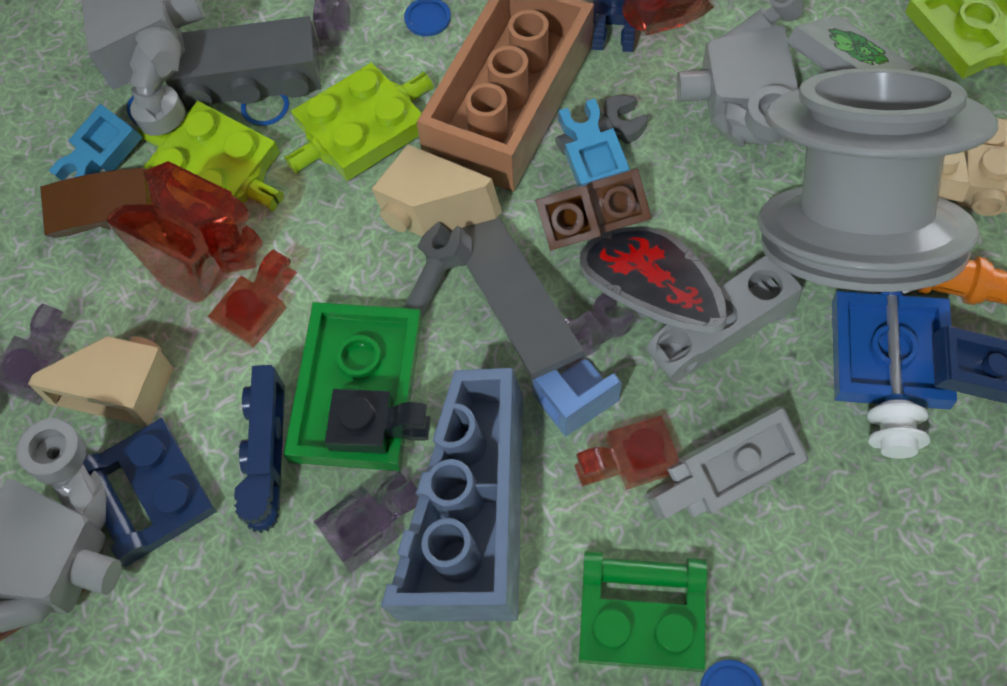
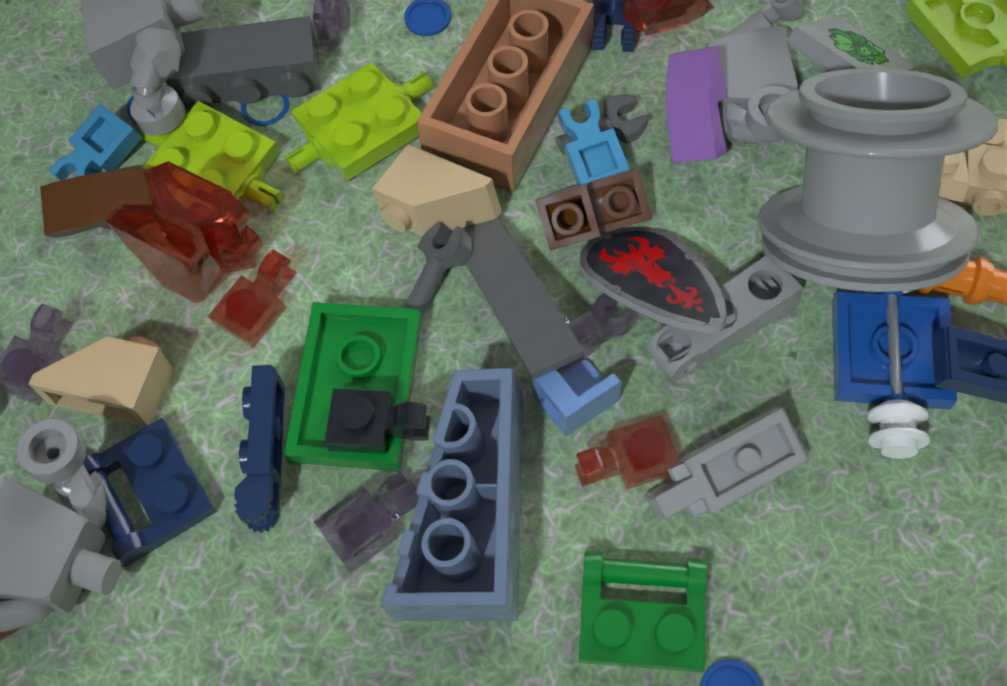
none -> medium lavender slope [666,46,728,163]

